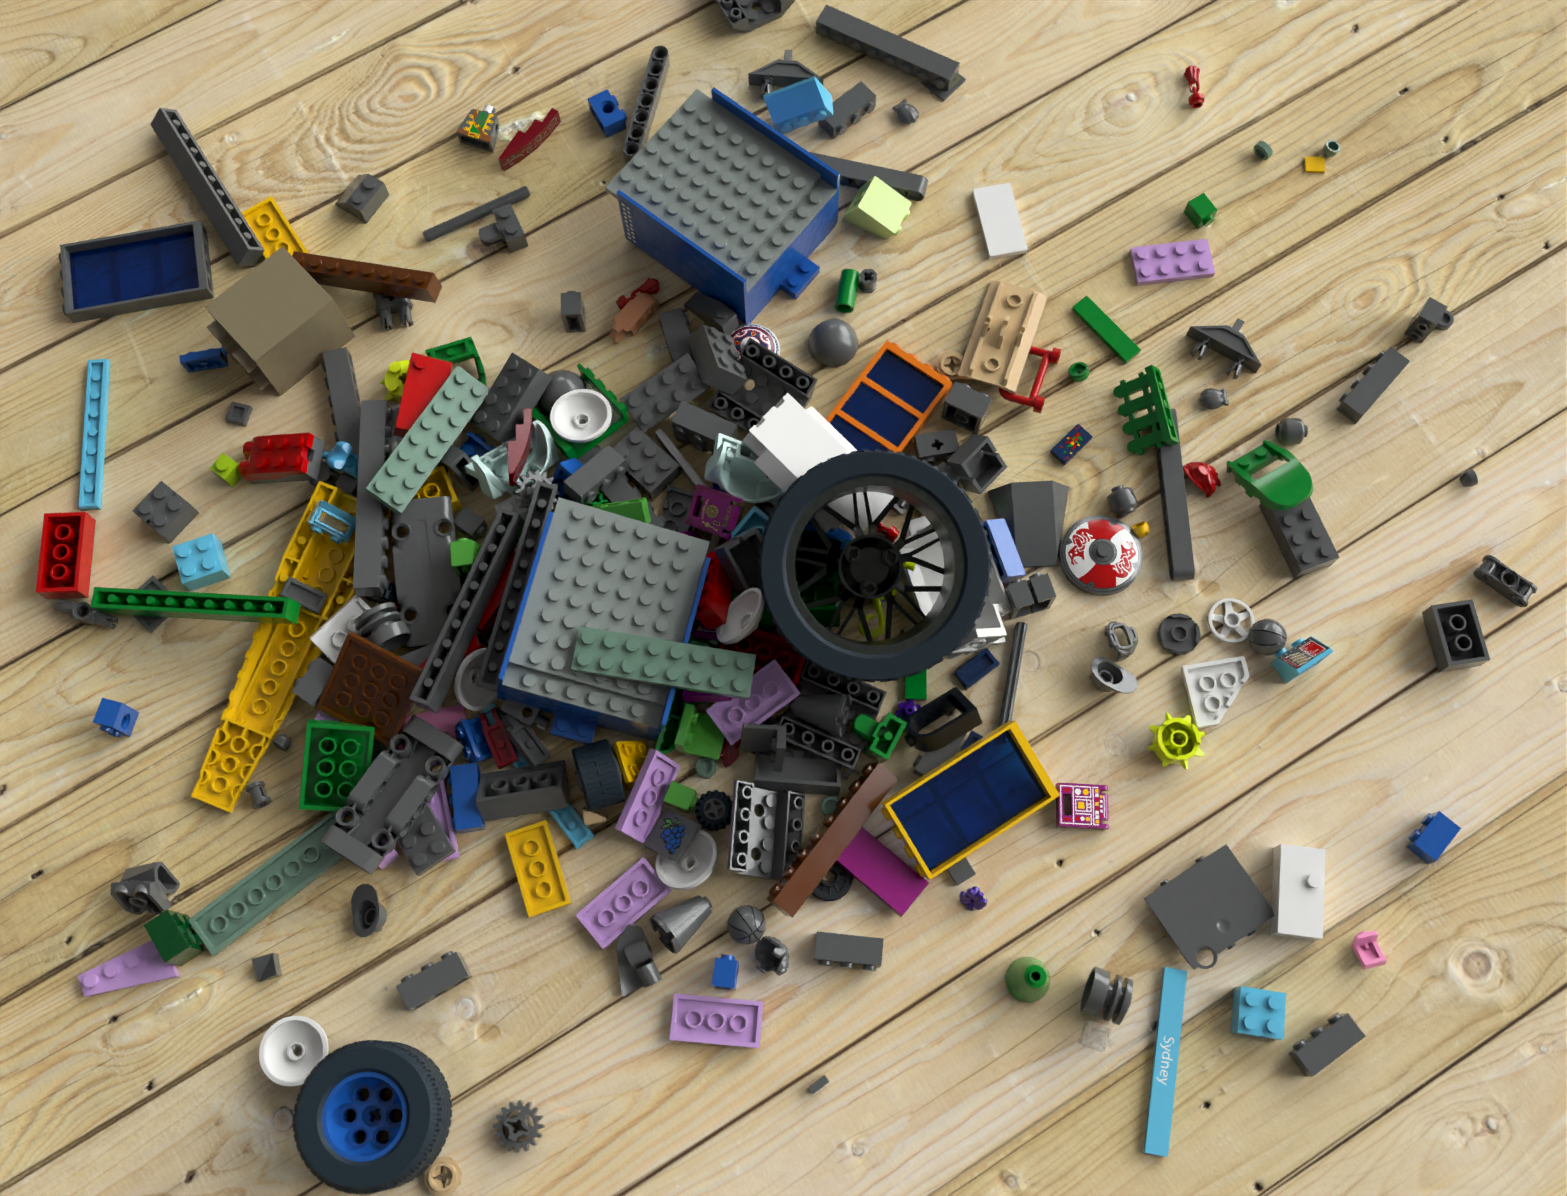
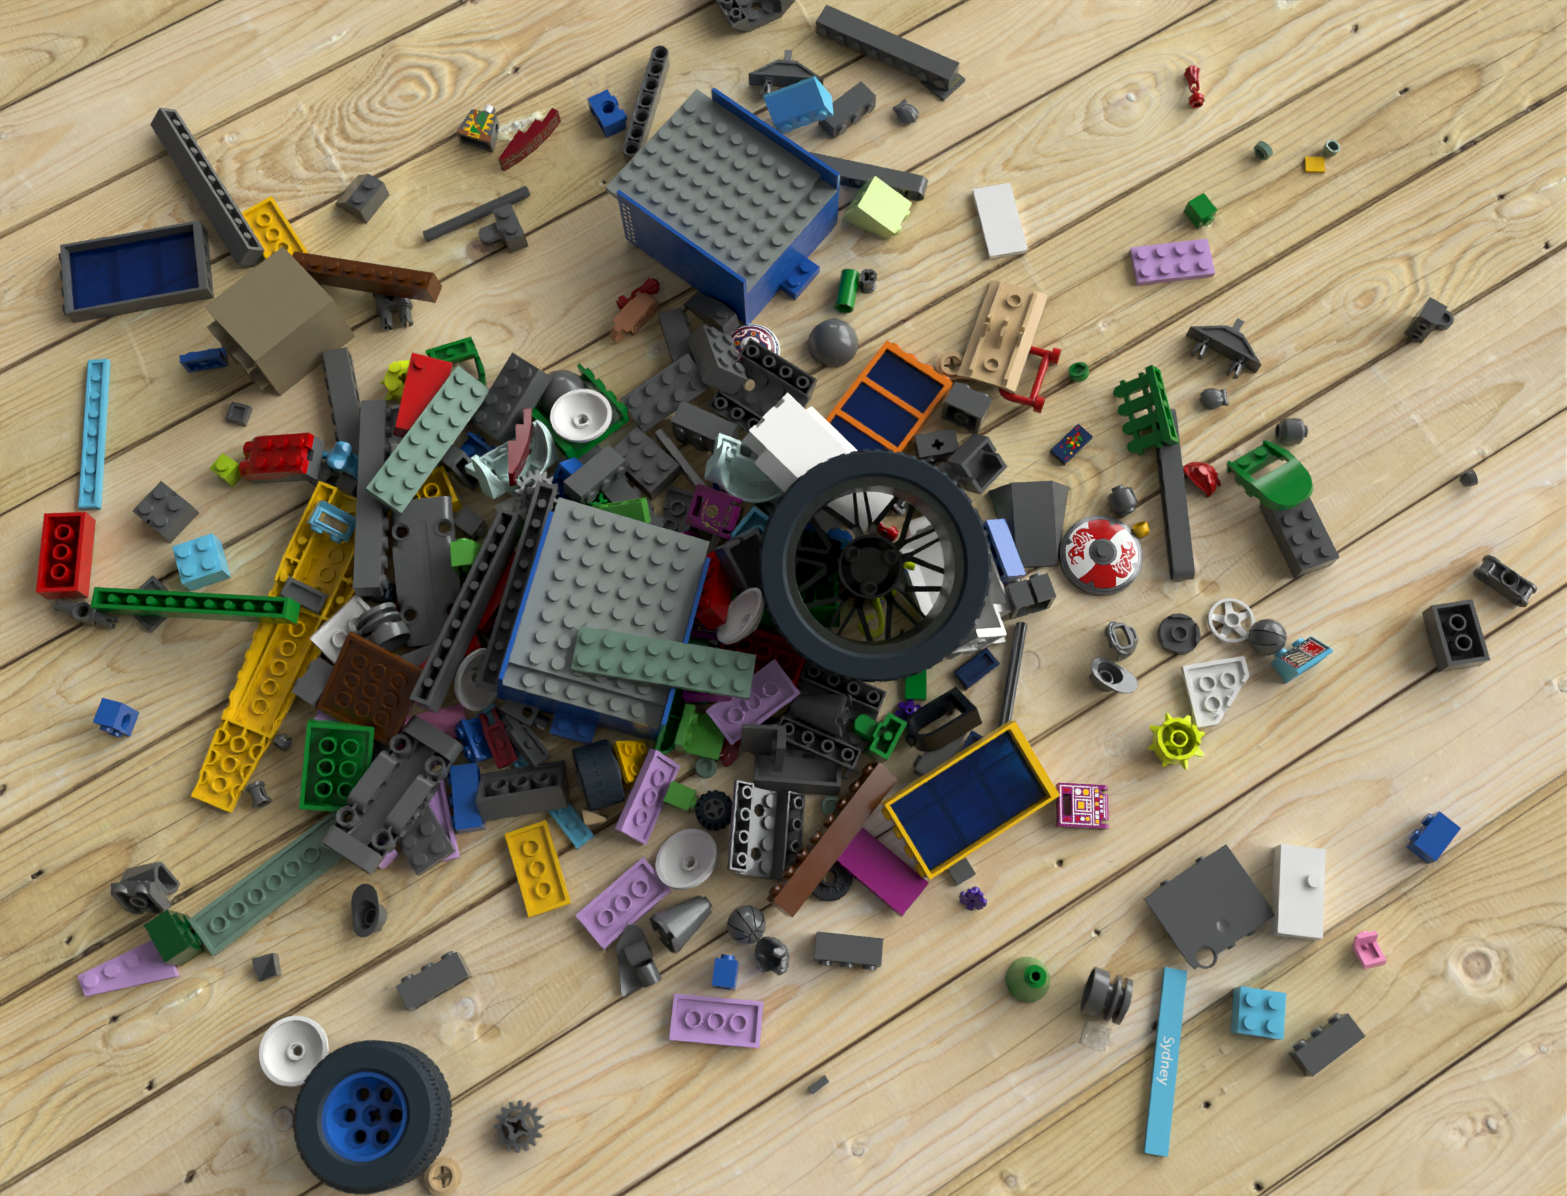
dark grey brick [561,291,586,333] -> none
dark grey tile [643,808,701,864] -> none
green tile [1071,296,1141,364] -> none
dark grey brick [1337,347,1410,424] -> none

